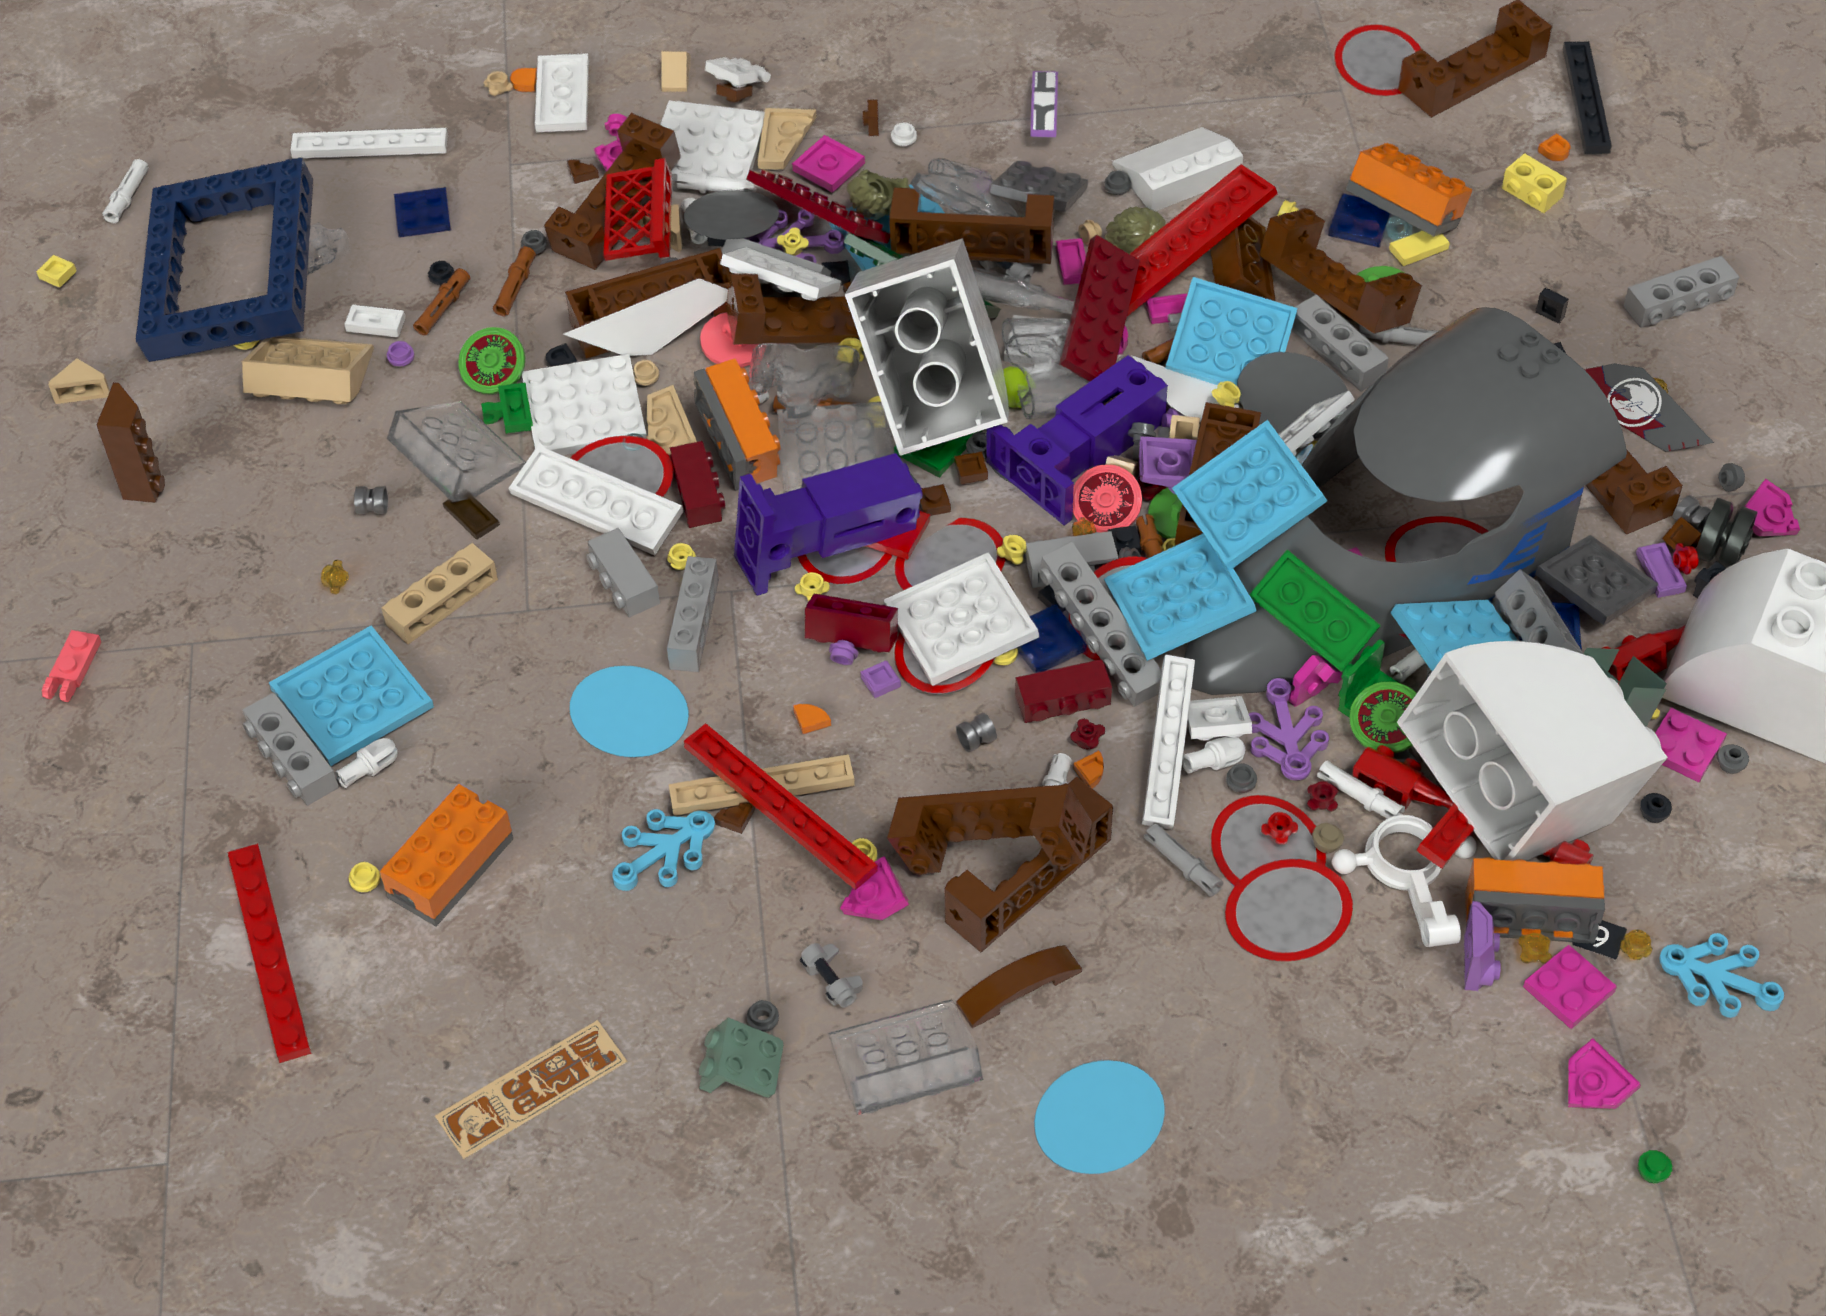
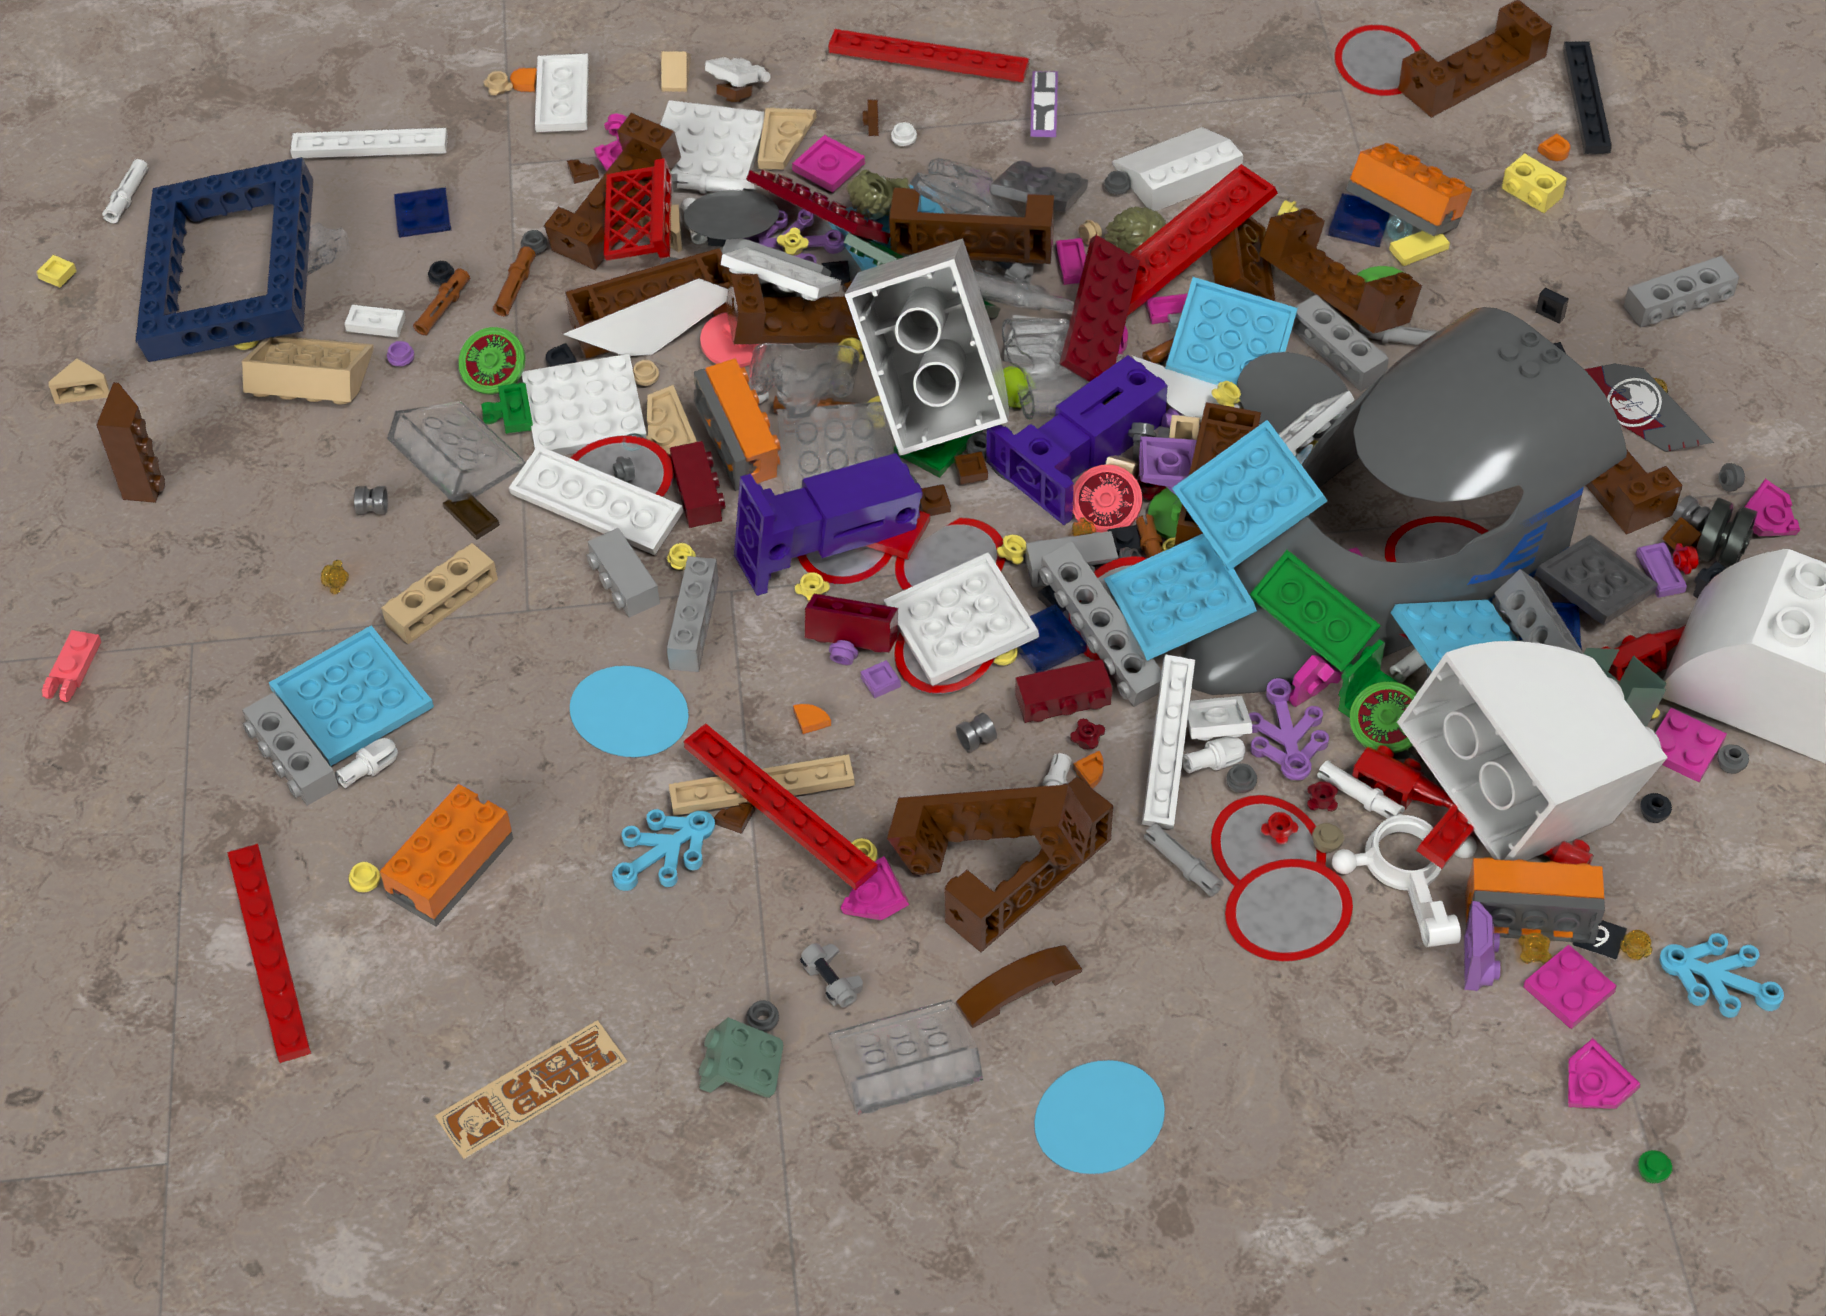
none -> dark grey plate [613,456,635,483]
none -> red plate [828,29,1029,83]

